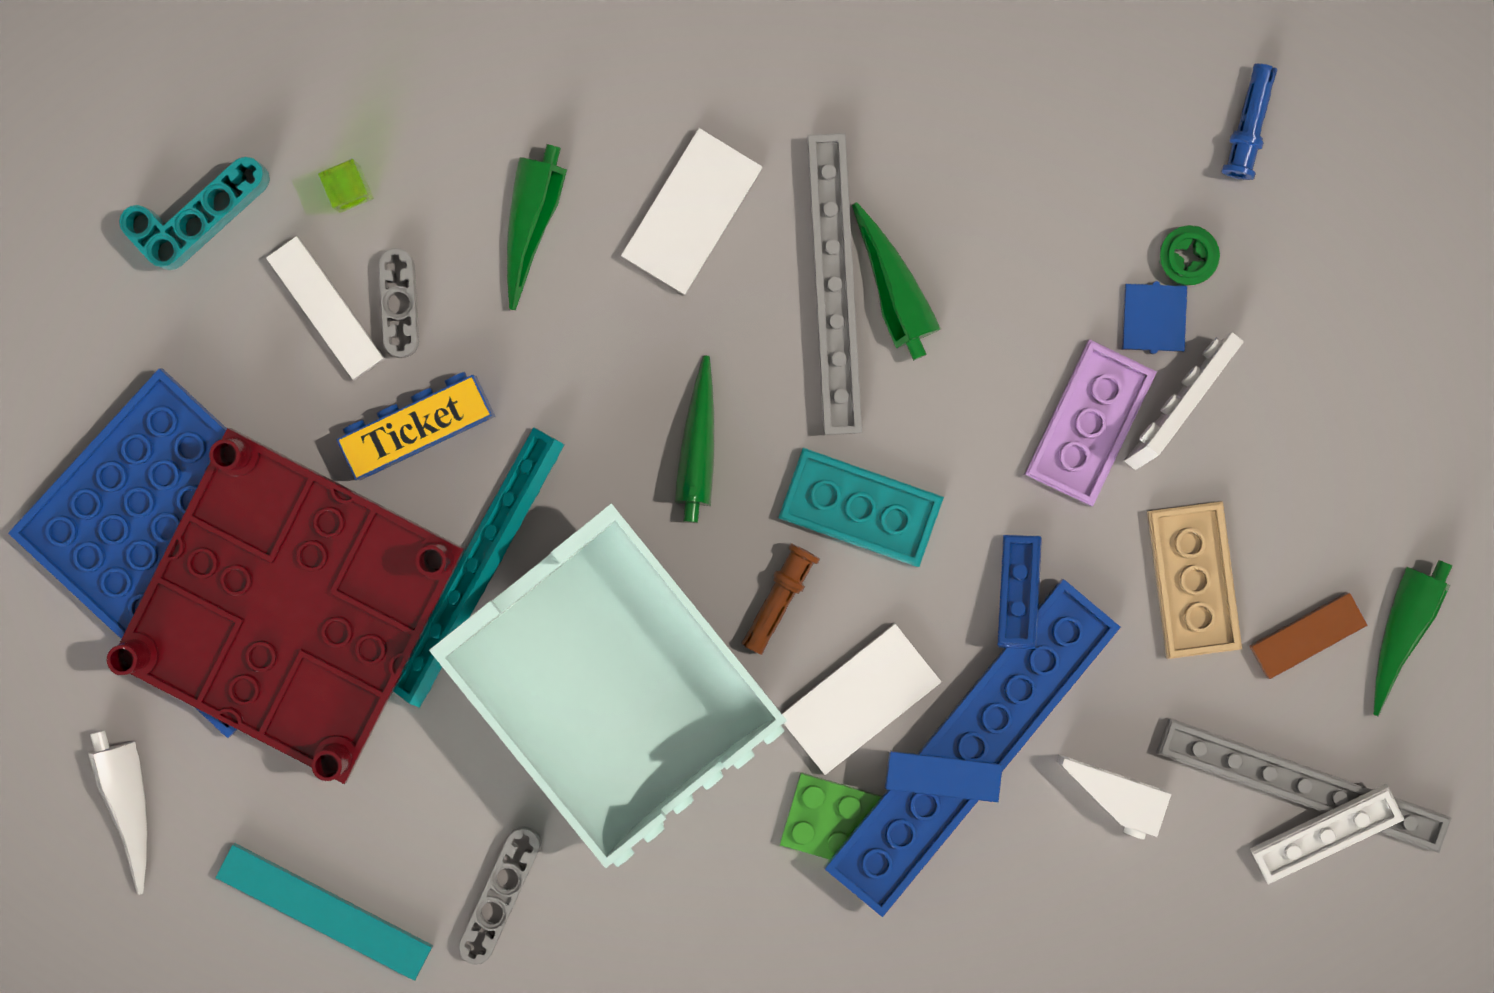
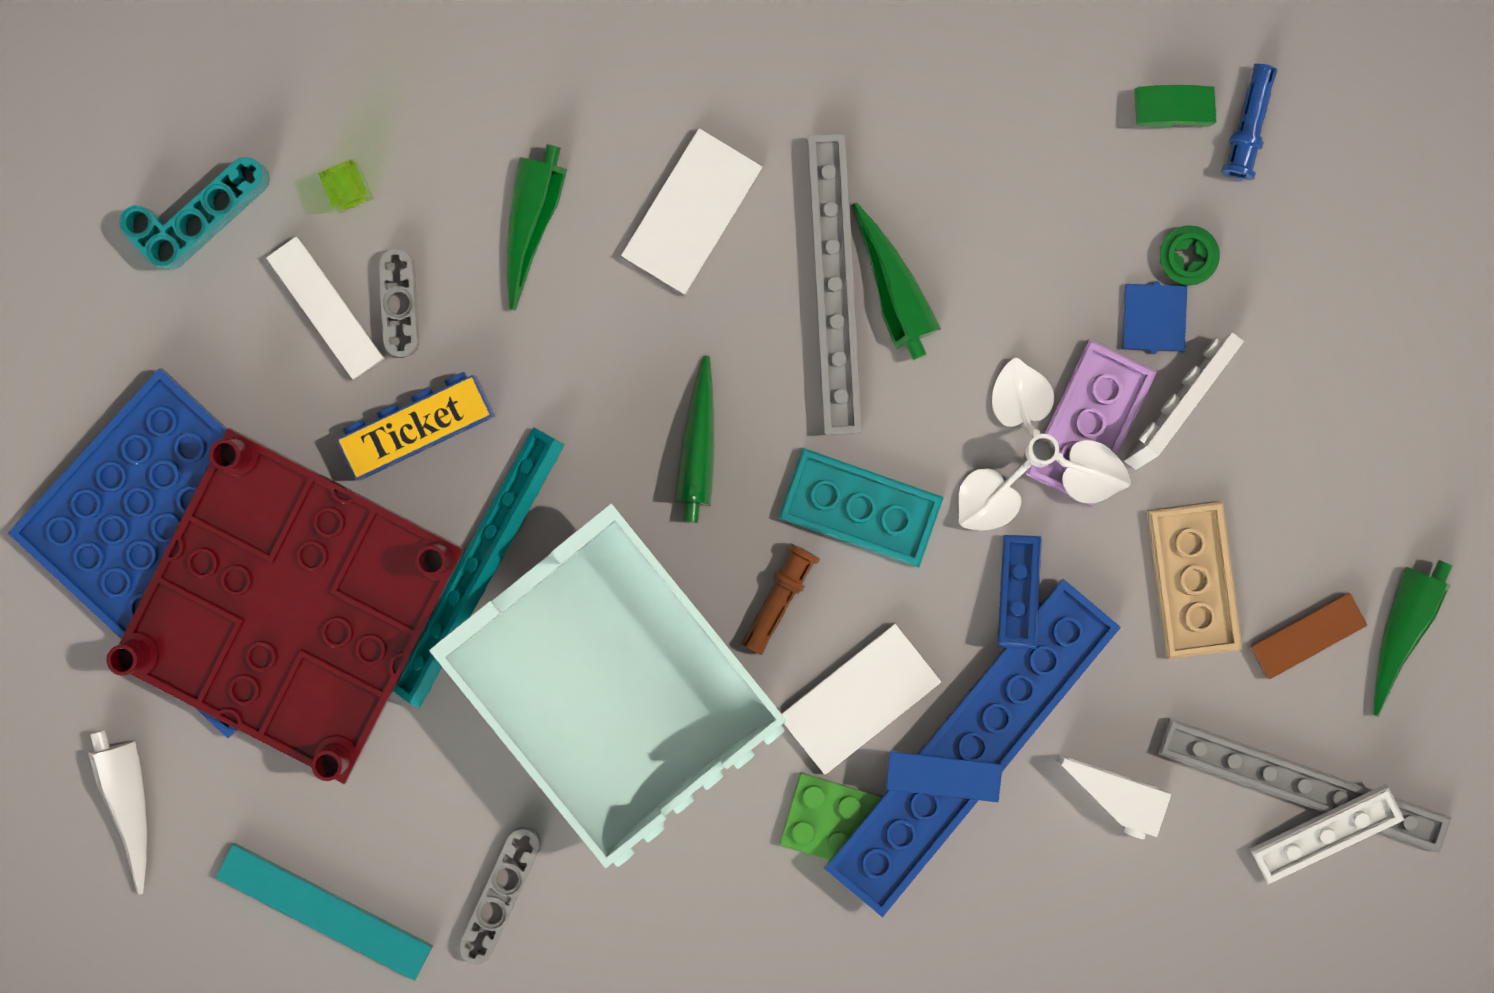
none -> white plant [958,358,1131,531]
none -> green slope [1134,85,1217,128]

